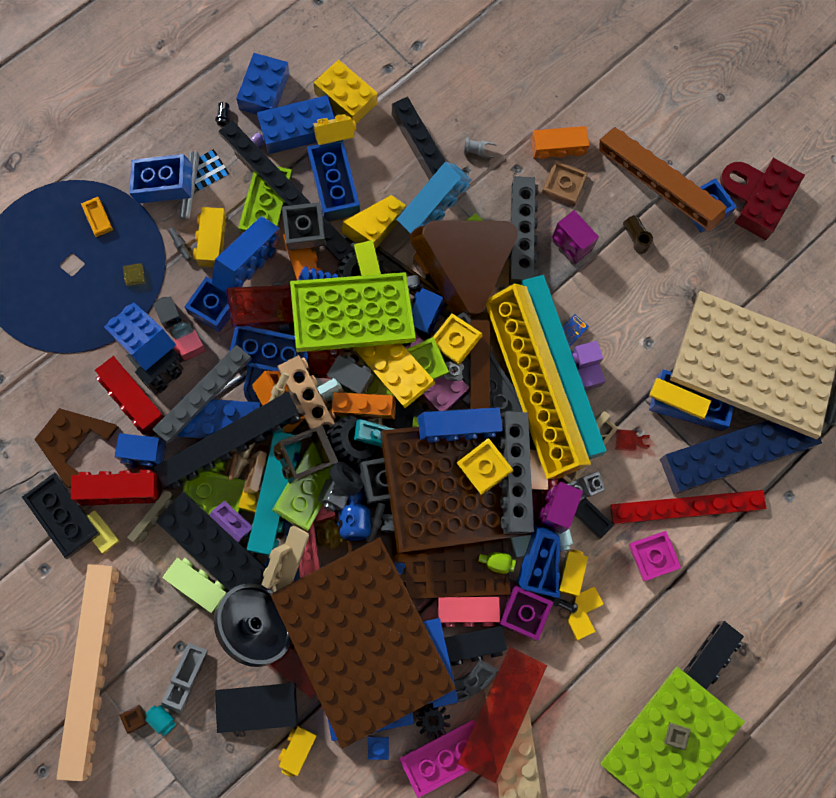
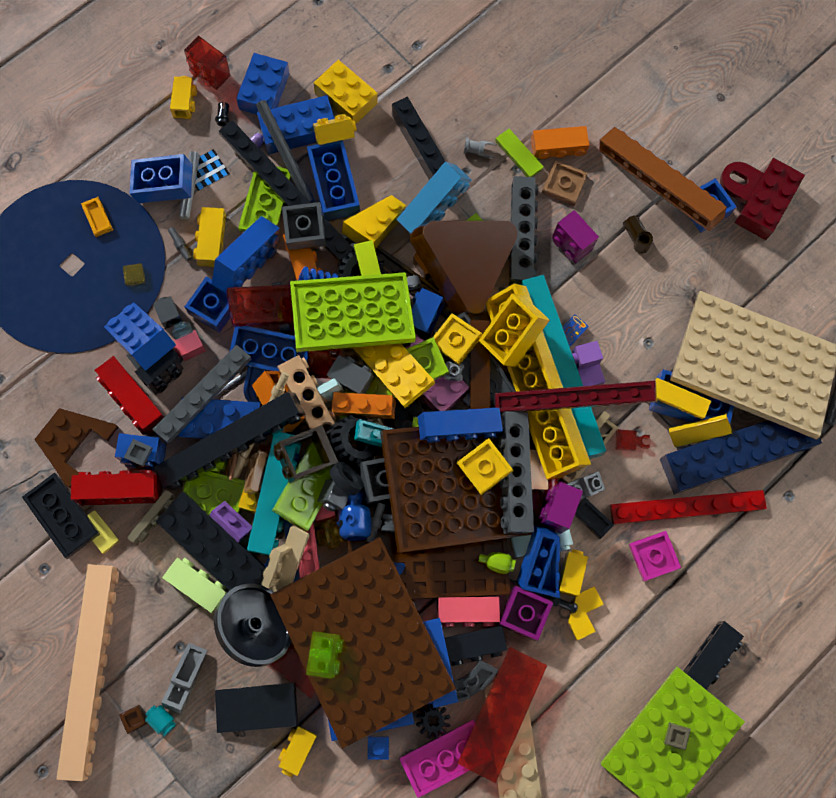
none -> dark grey plate [124,439,153,467]
none -> yellow brick [170,76,197,119]
none -> clear red brick [184,35,231,90]
none -> dark grey axle [256,100,314,203]
none -> clear neon green brick [306,631,343,679]
none -> yellow brick [479,293,550,367]
none -> lime tile [495,128,544,177]
none -> dark red tile [495,381,657,414]
none -> yellow tile [669,414,732,447]

